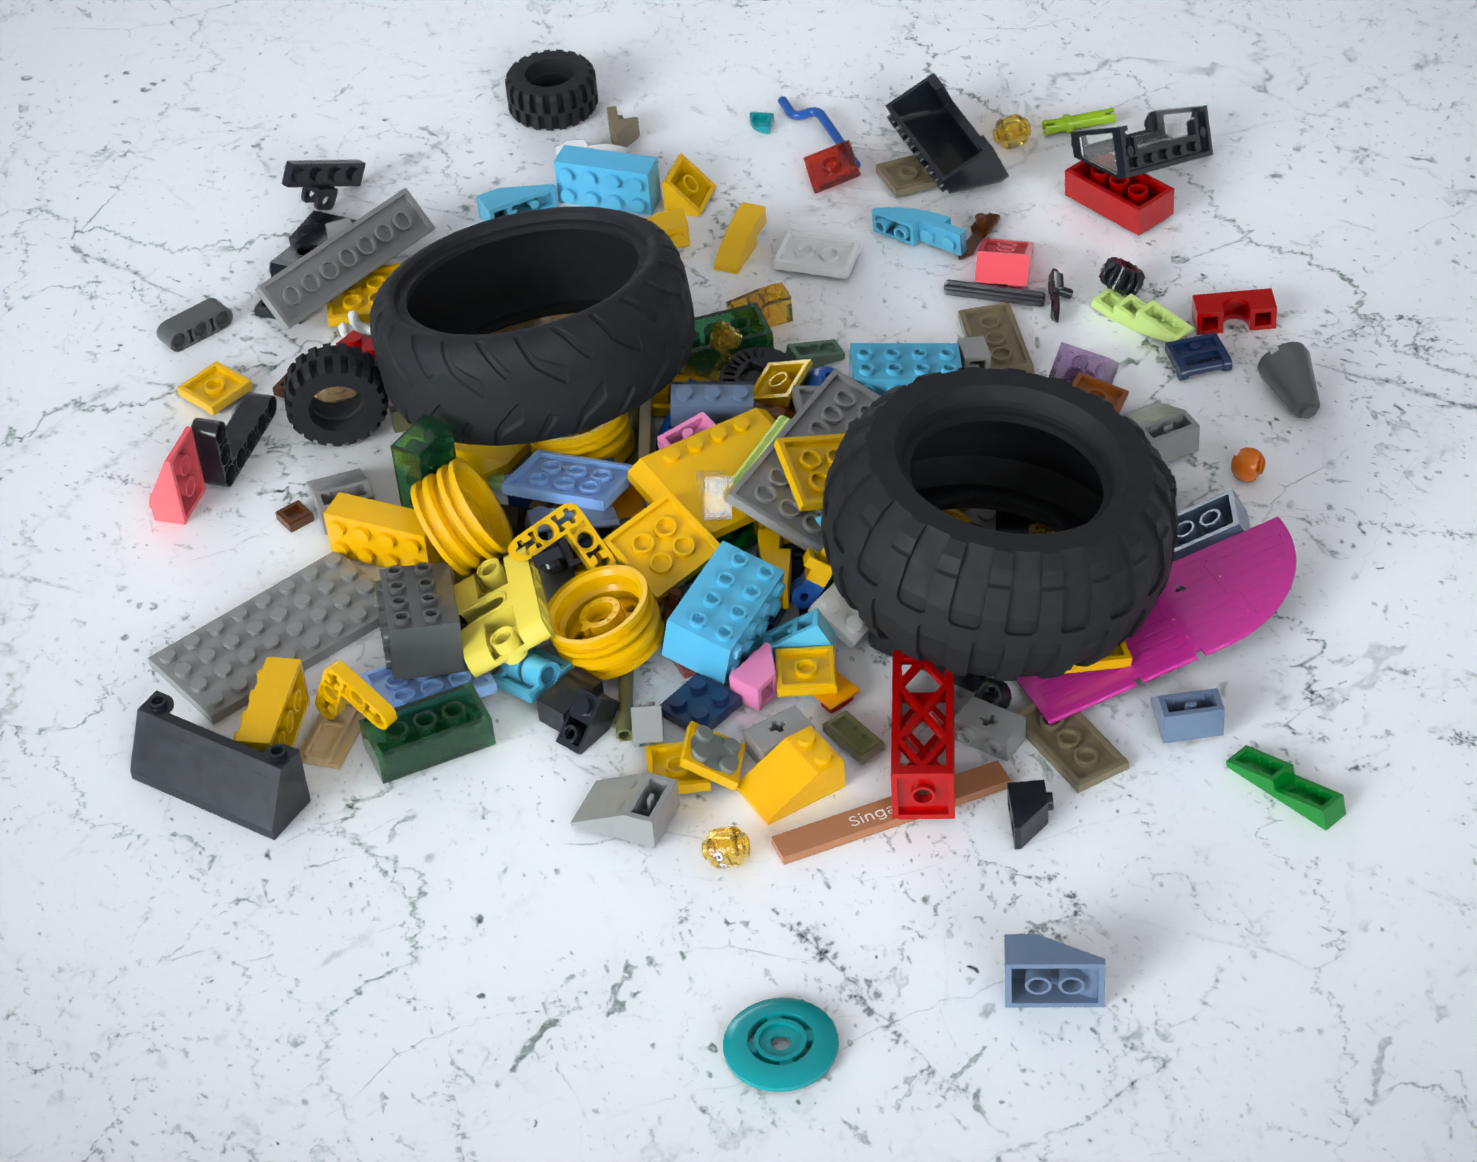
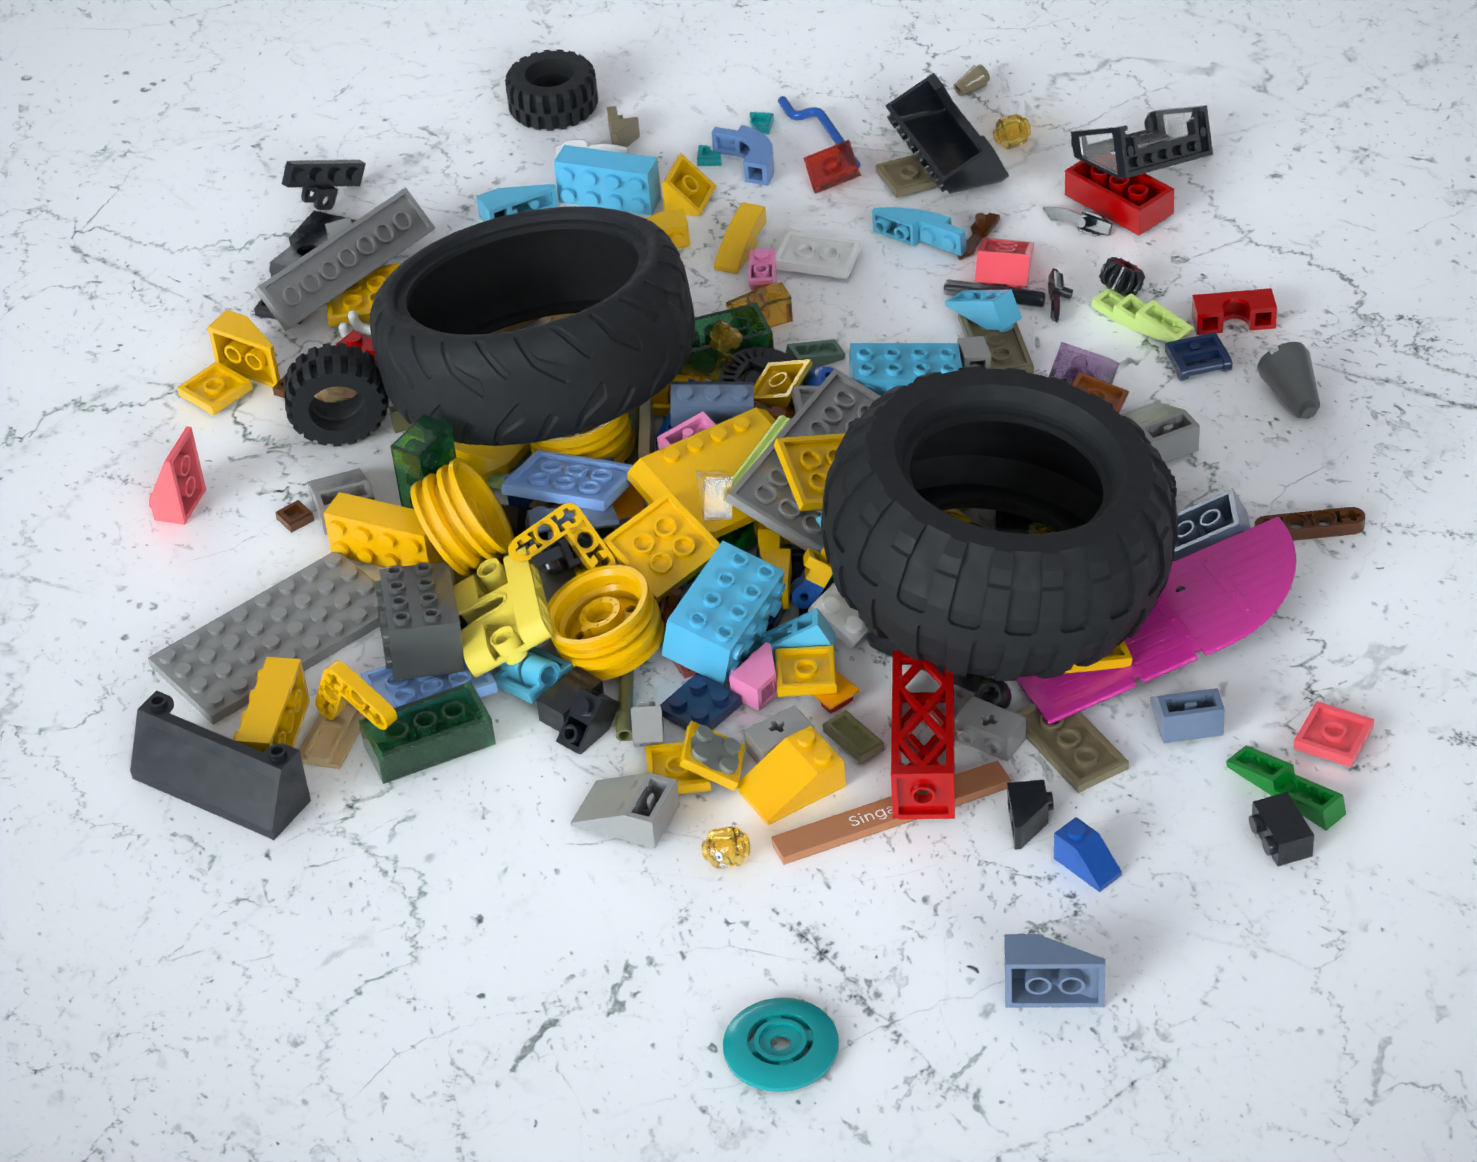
dark grey beam [157,298,233,352] -> none
black beam [191,392,277,487] -> none
lime pin [1042,107,1116,136] -> none
orange piece [1231,447,1265,482] -> none
none -> yellow slope [208,310,280,387]
none -> teal tile [697,145,722,166]
none -> medium blue arch [712,125,774,186]
none -> bright pink slope [748,248,777,290]
none -> medium azure slope [945,290,1022,332]
none -> dark tan cone [953,65,990,96]
none -> piece [1043,206,1113,237]
none -> blue slope [1054,817,1122,892]
none -> black brick [1249,792,1314,867]
none -> reddish brown beam [1254,507,1365,541]
none -> coral plate [1293,701,1375,768]

